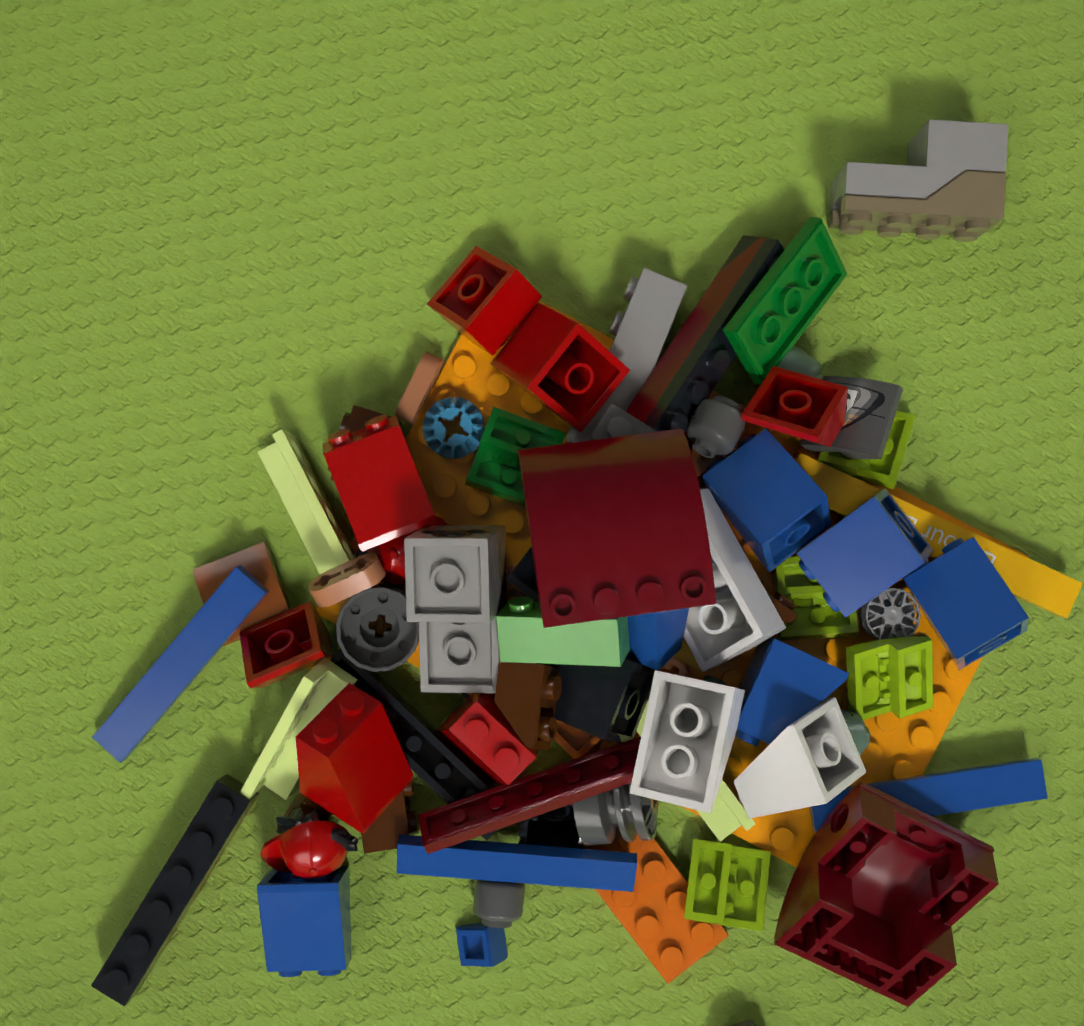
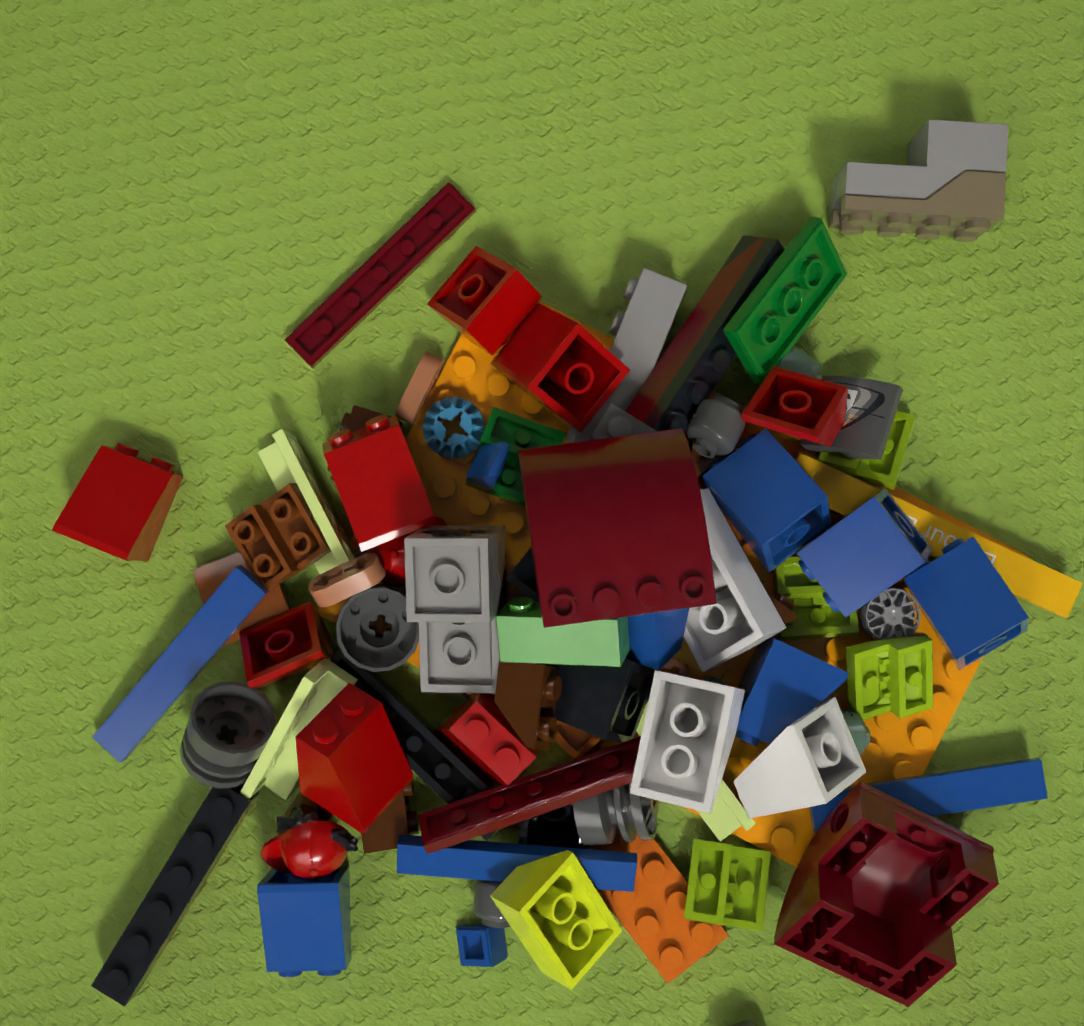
none -> red slope [52,442,183,561]
none -> dark grey wheel [180,682,276,789]
none -> dark orange slope [225,483,331,590]
none -> dark red tile [285,182,476,369]
none -> blue slope [466,441,510,490]
none -> neon yellow slope [490,850,622,990]

